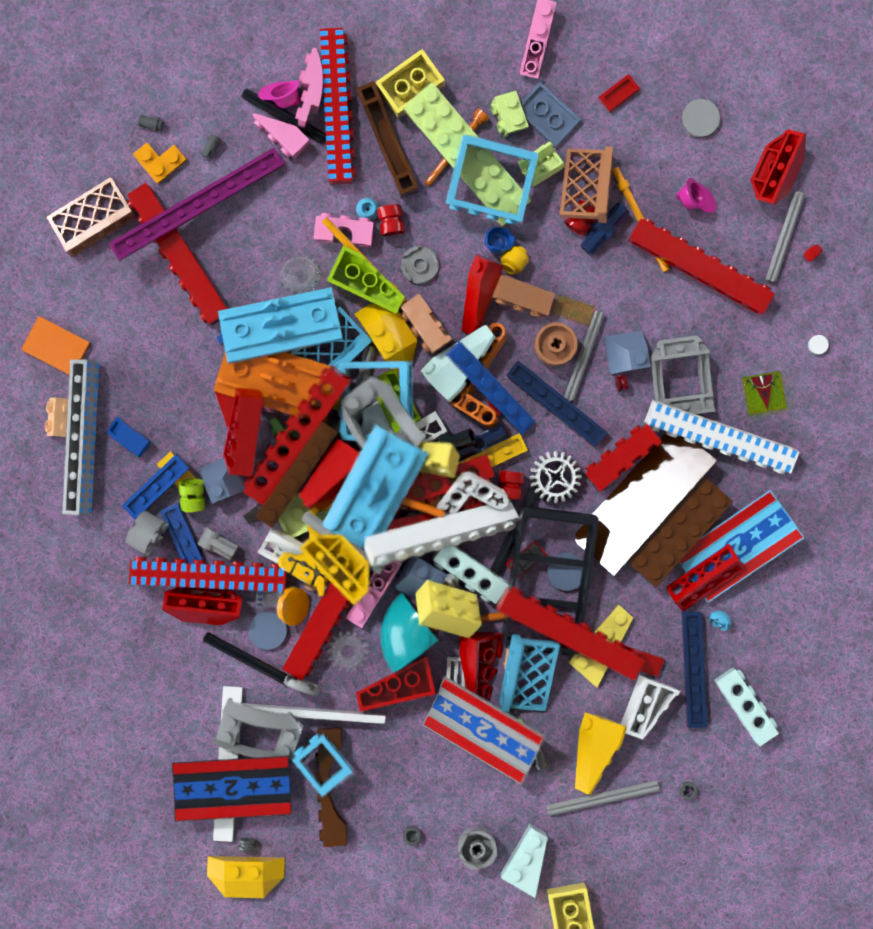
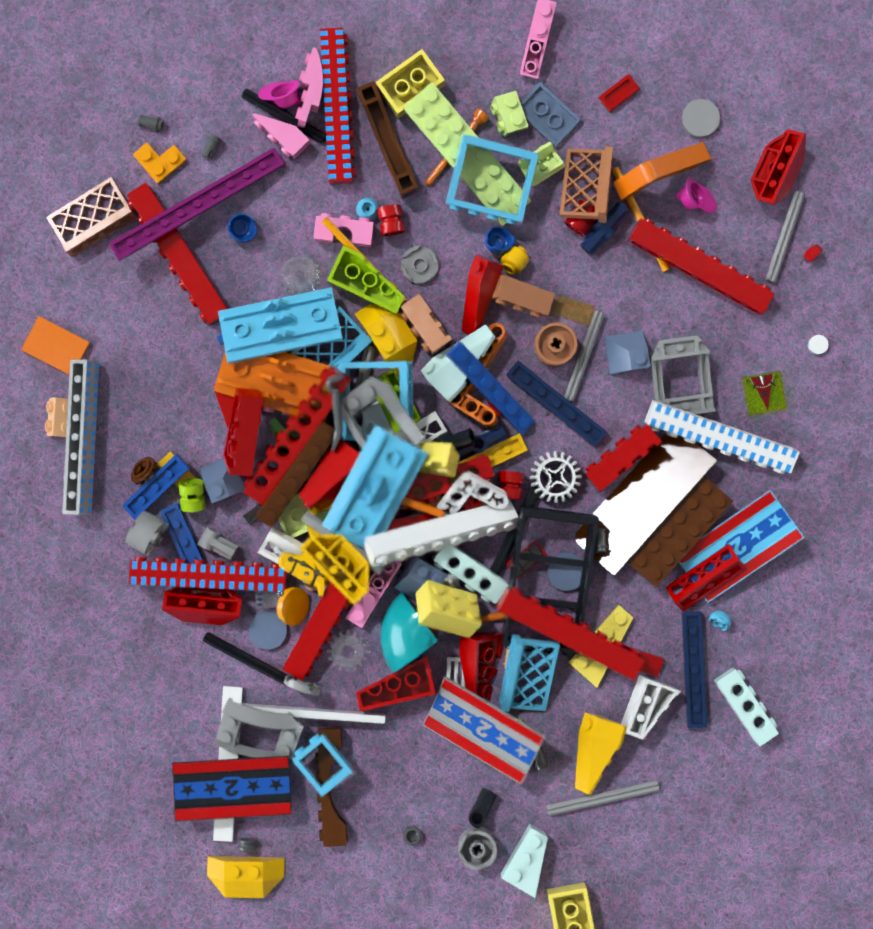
blue slope [106,416,151,457] -> none
dark red bush [615,374,628,392] -> none
dark grey bush [679,781,697,800] -> none
none -> reddish brown gear [131,457,157,485]
none -> blue hair [227,213,257,243]
none -> dark grey piece [326,374,344,452]
none -> black piece [468,787,497,828]
none -> dark grey pin [595,529,608,554]
none -> orange beam [613,142,712,200]

